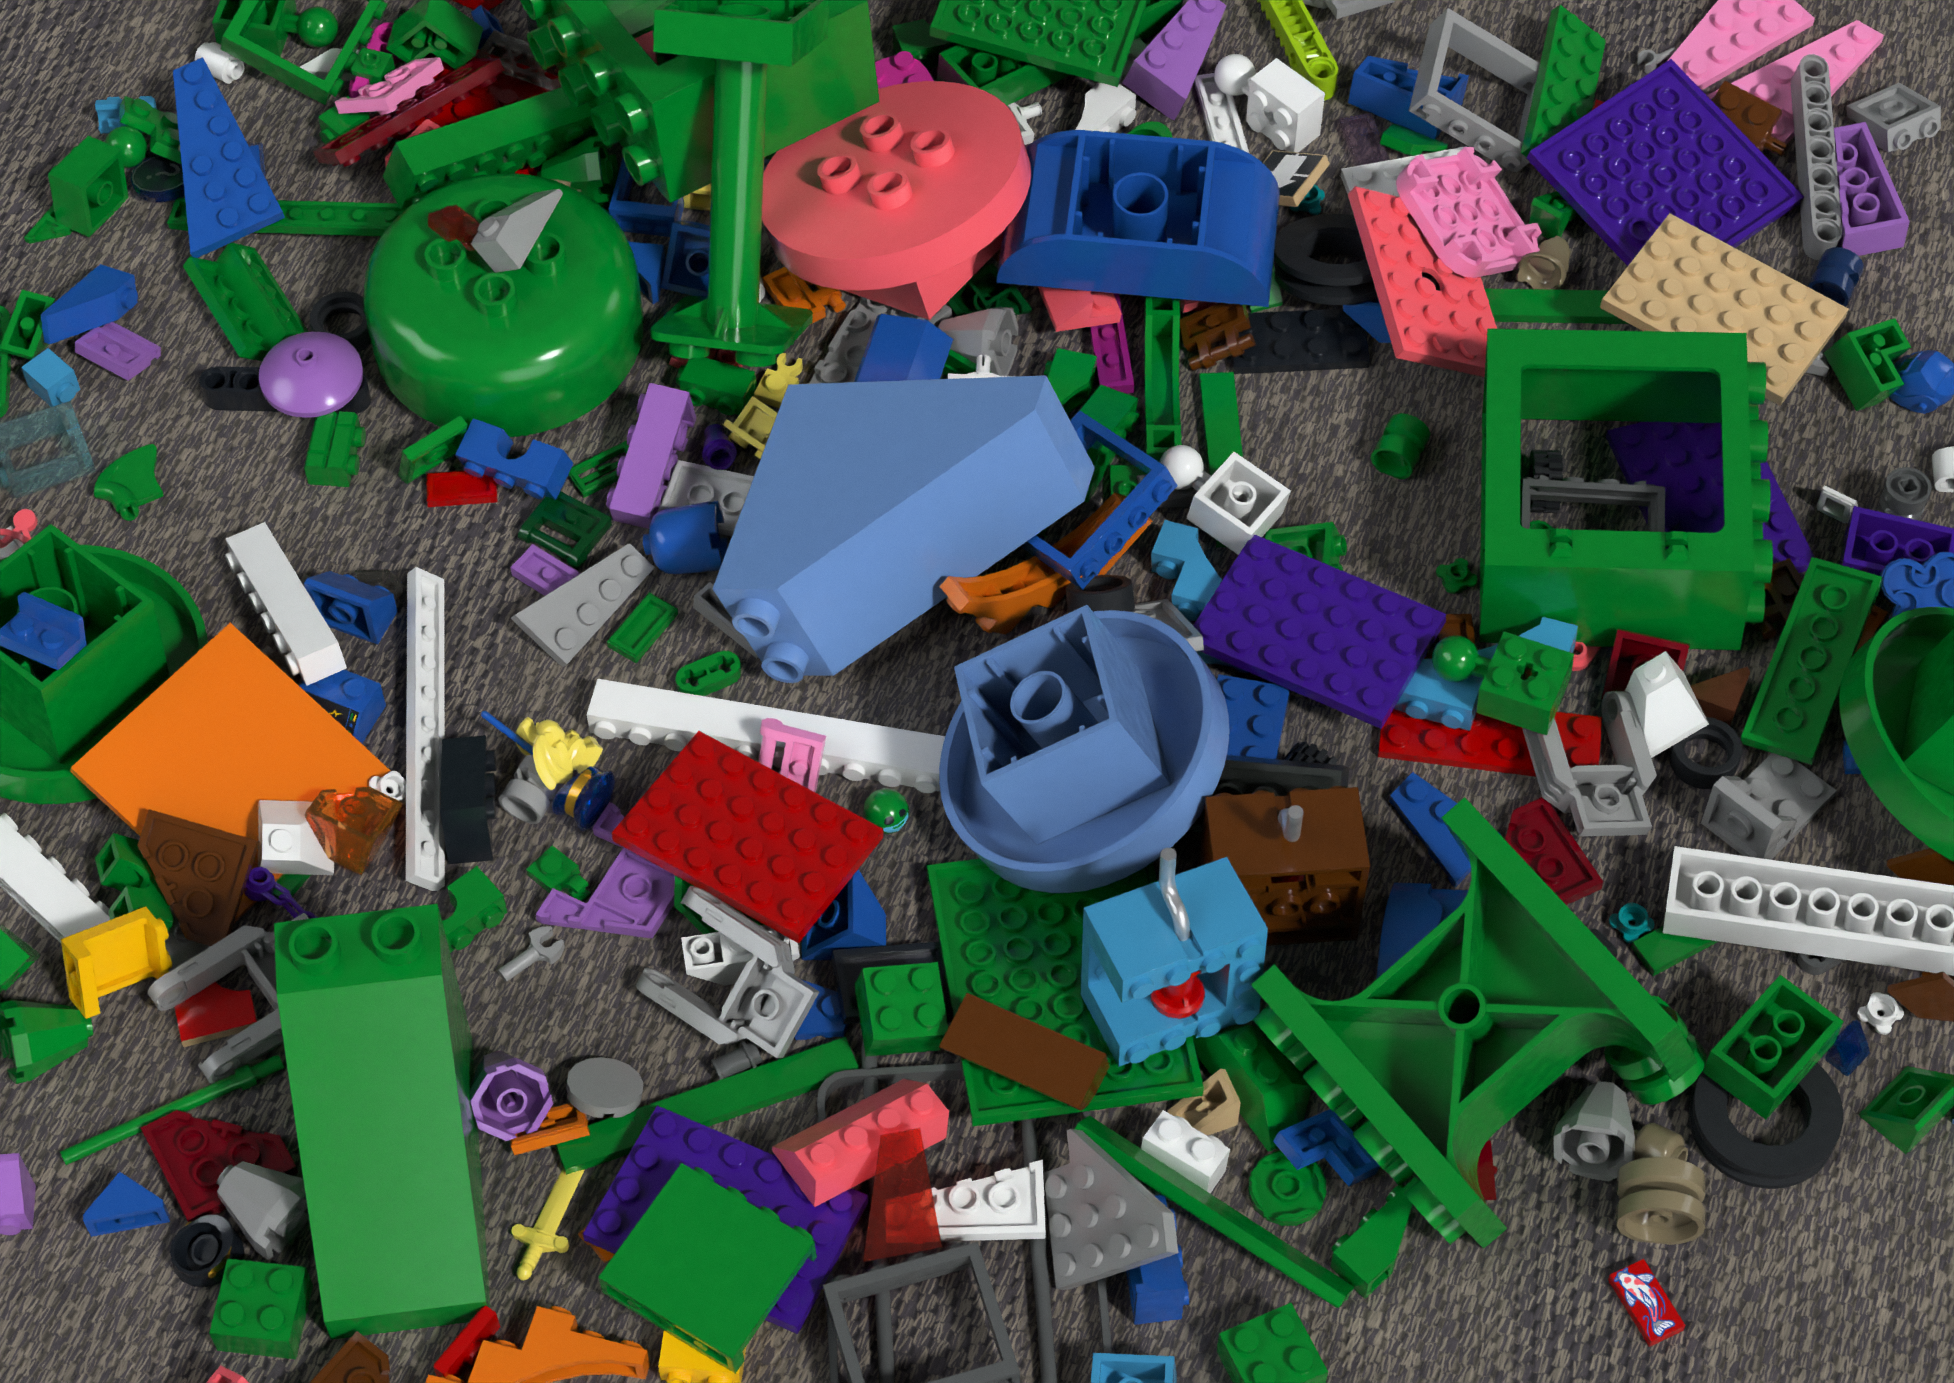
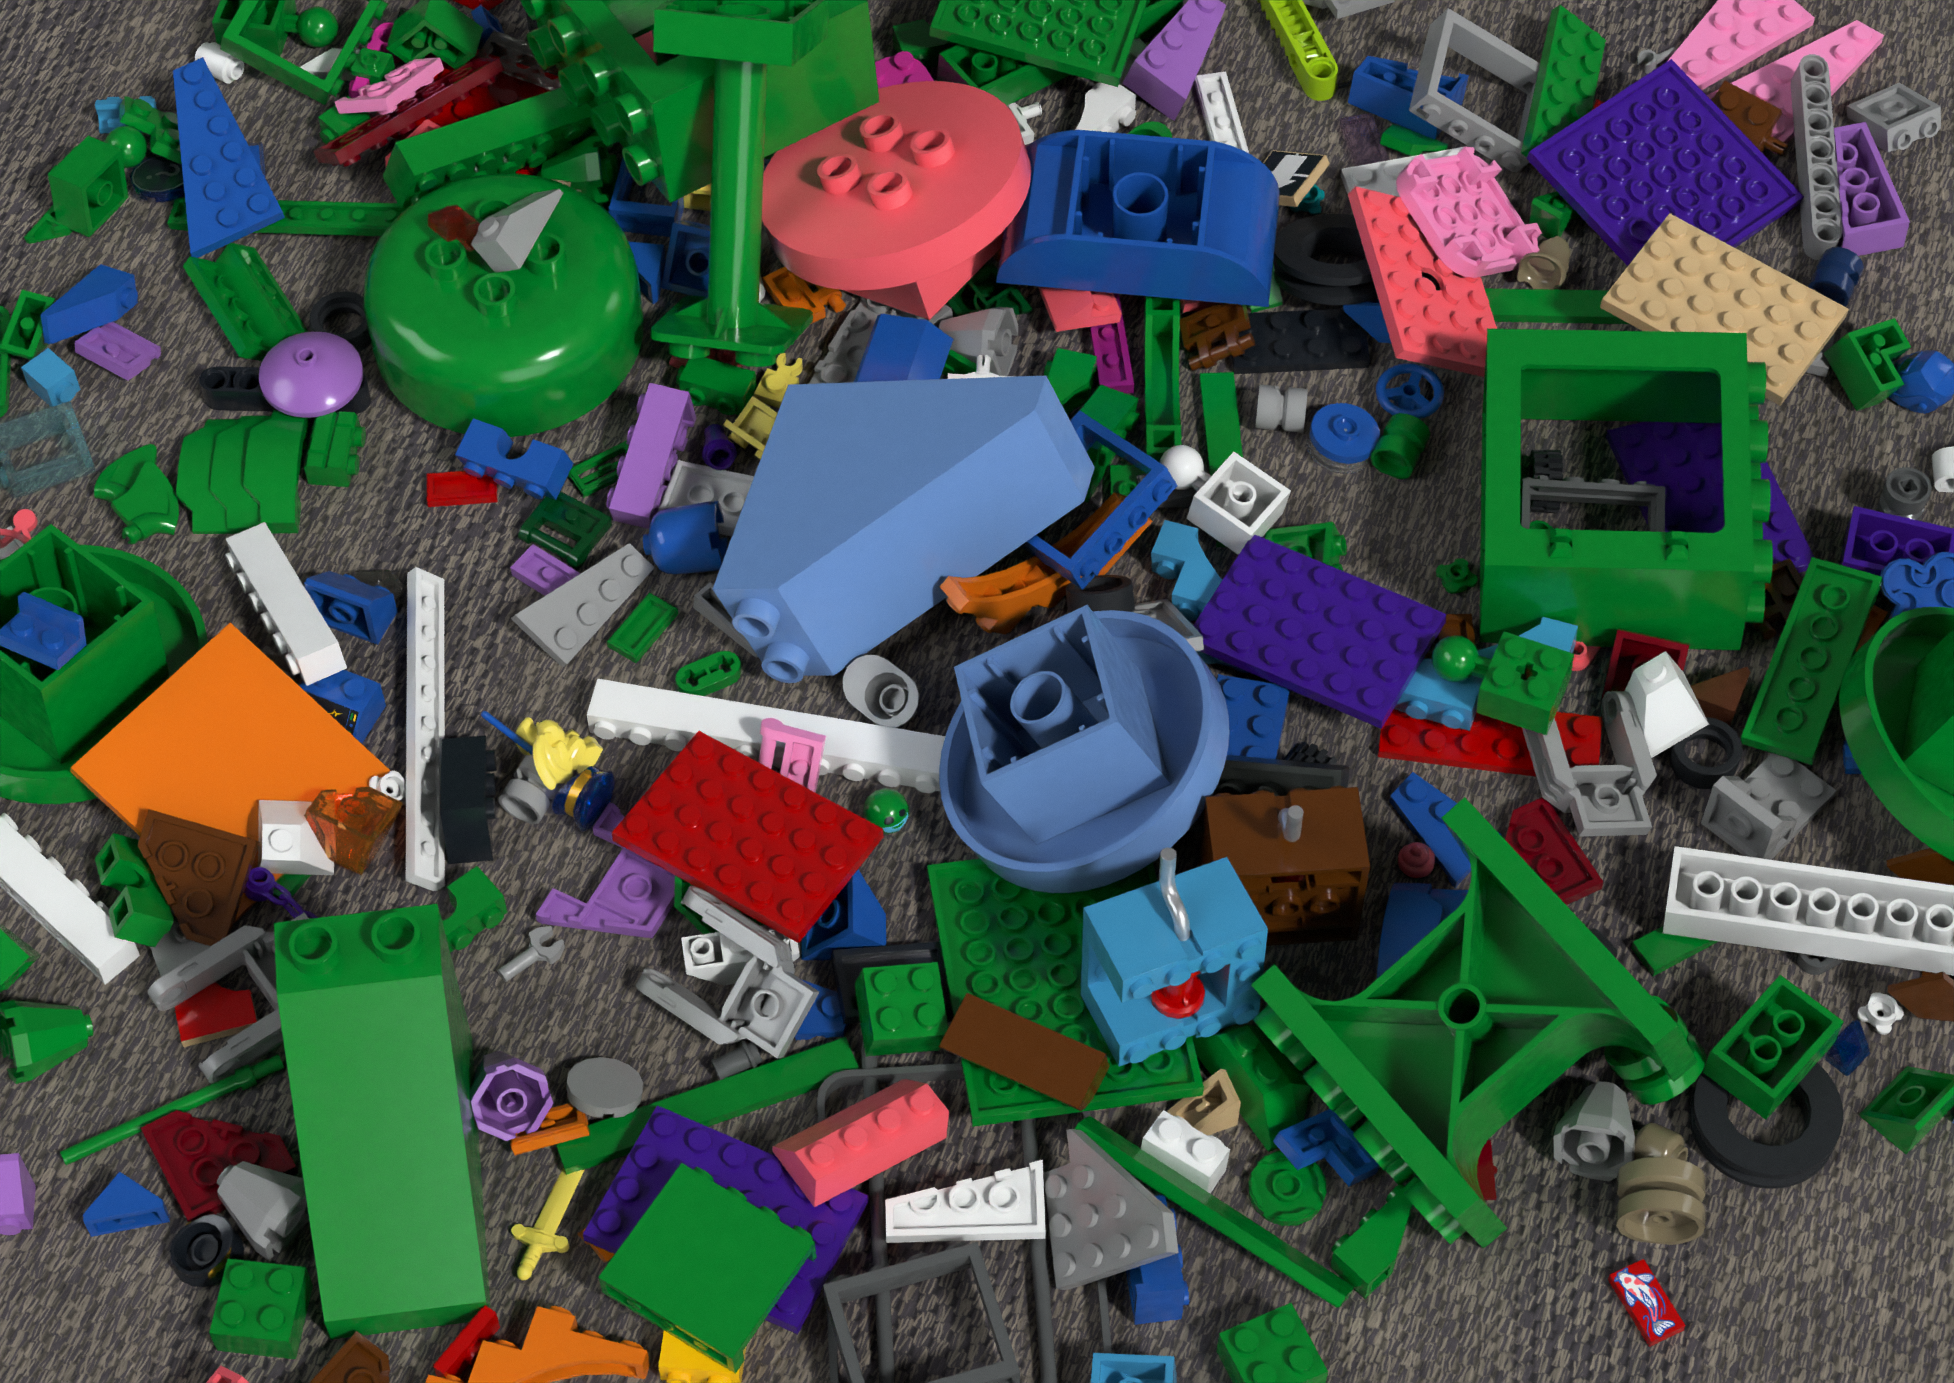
yellow panel [61,906,172,1019] -> none
green tile [398,415,468,484] -> none
green plate [526,845,591,902] -> none
clear red wing [863,1127,942,1262] -> none
white brick [1214,54,1325,153] -> none
teal plate [1609,902,1655,943] -> none
white slope [1816,485,1858,523] -> none
none -> green arm [110,461,179,545]
none -> green slope [176,410,311,534]
none -> light grey piece [843,655,919,728]
none -> light grey wheel [1255,384,1308,433]
none -> blue piece [1306,403,1380,474]
none -> blue piece [1376,363,1444,419]
none -> coral plate [1397,842,1435,878]

